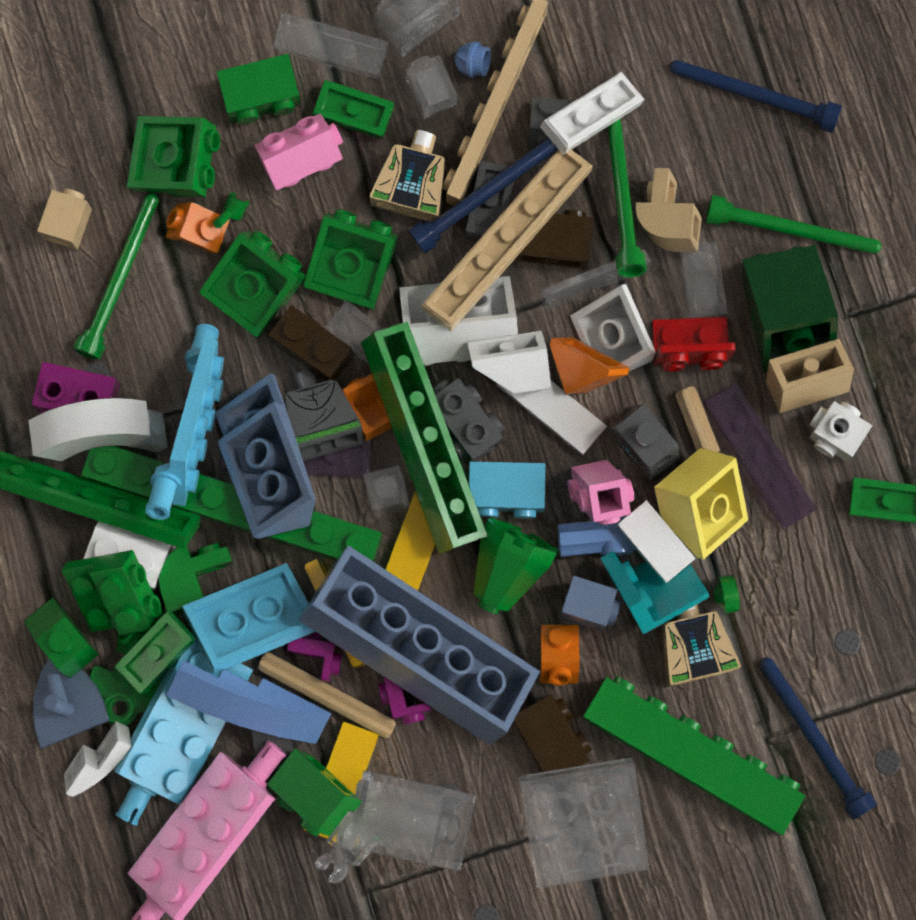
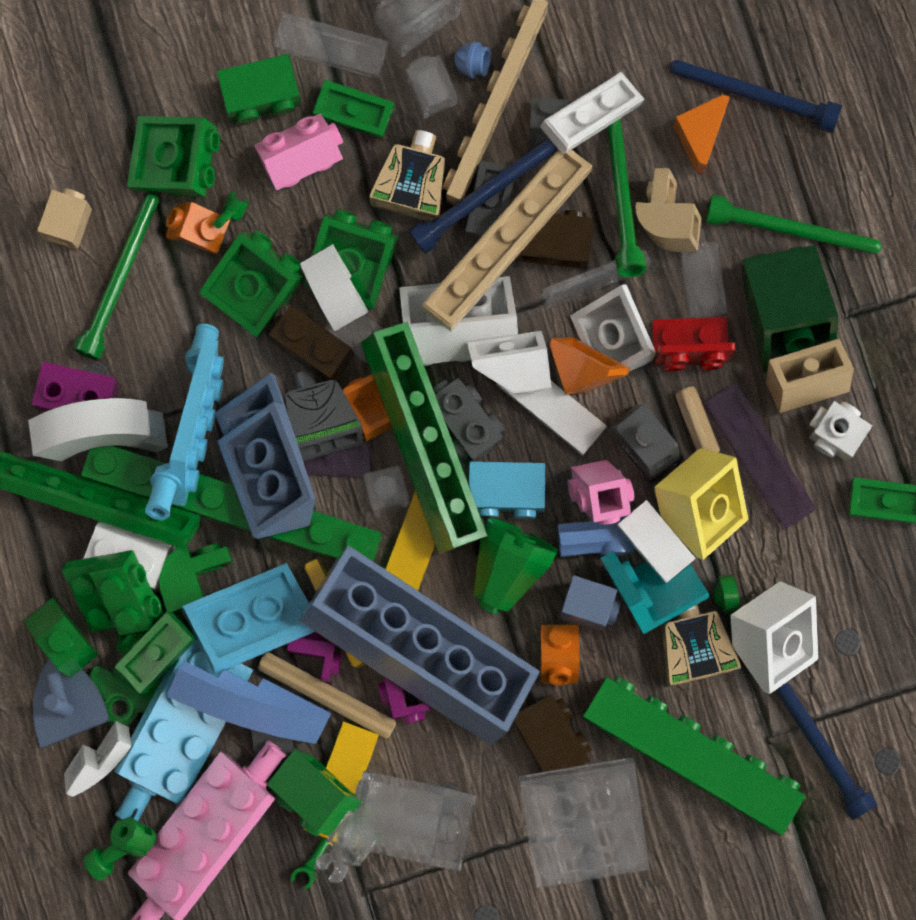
none -> green leg [83,817,156,881]
none -> green hand [291,837,330,890]
none -> white slope [300,244,368,331]
none -> orange slope [673,95,730,174]
none -> white slope [731,581,818,694]

